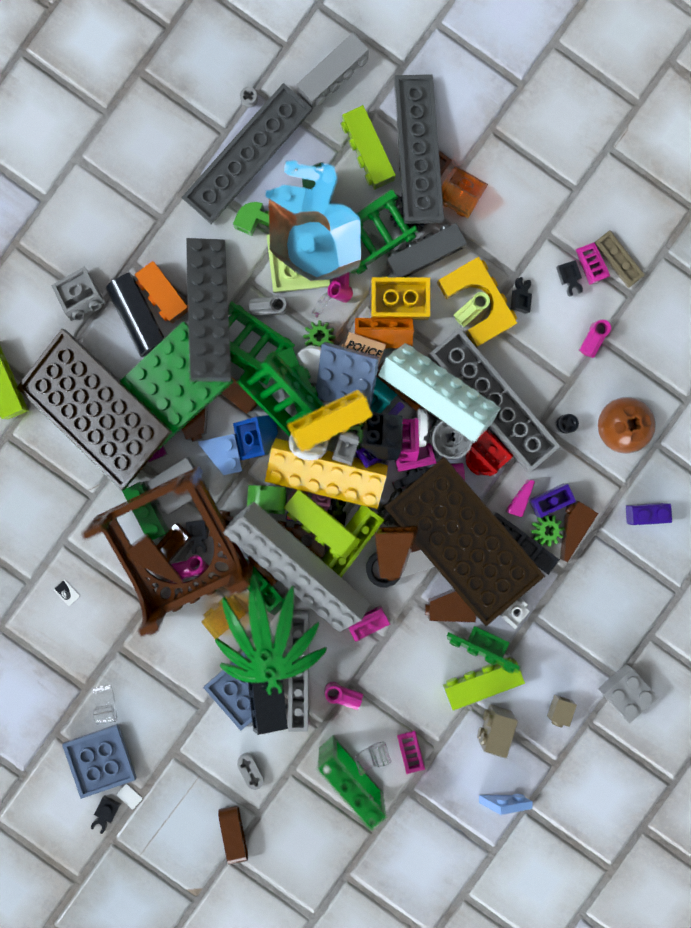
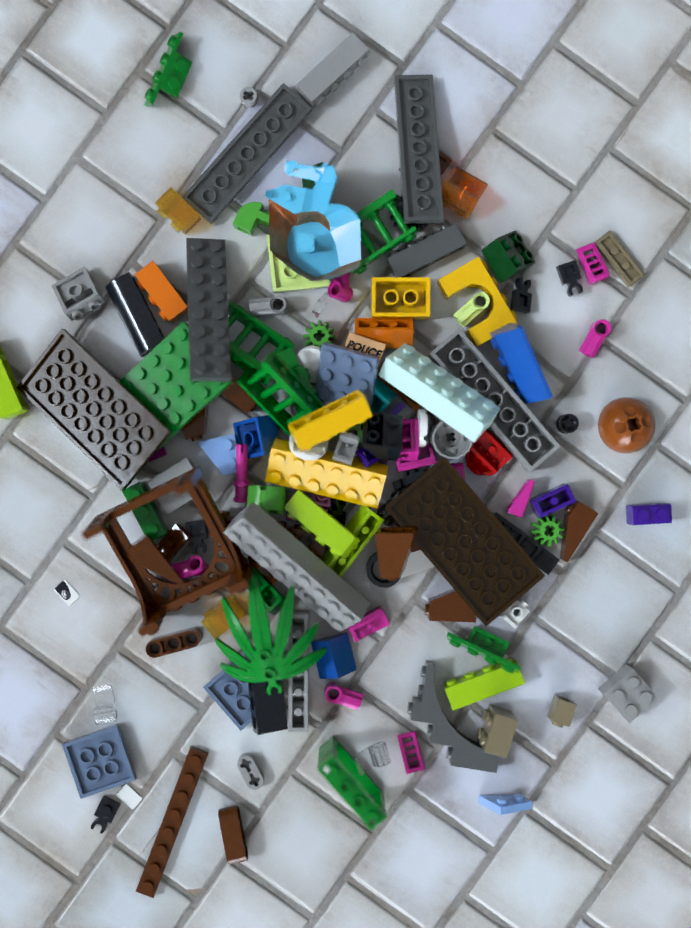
lime brick [340,105,396,190] -> none
none -> reddish brown plate [136,746,209,898]
none -> green bracket [144,32,193,107]
none -> reddish brown beam [145,627,203,658]
none -> clear yellow brick [155,187,201,235]
none -> dark pink pin [233,443,250,503]
none -> blue slope [311,632,357,679]
none -> dark grey arch [407,660,499,773]
none -> dark green slope [481,230,536,283]
none -> blue slope [490,323,553,404]

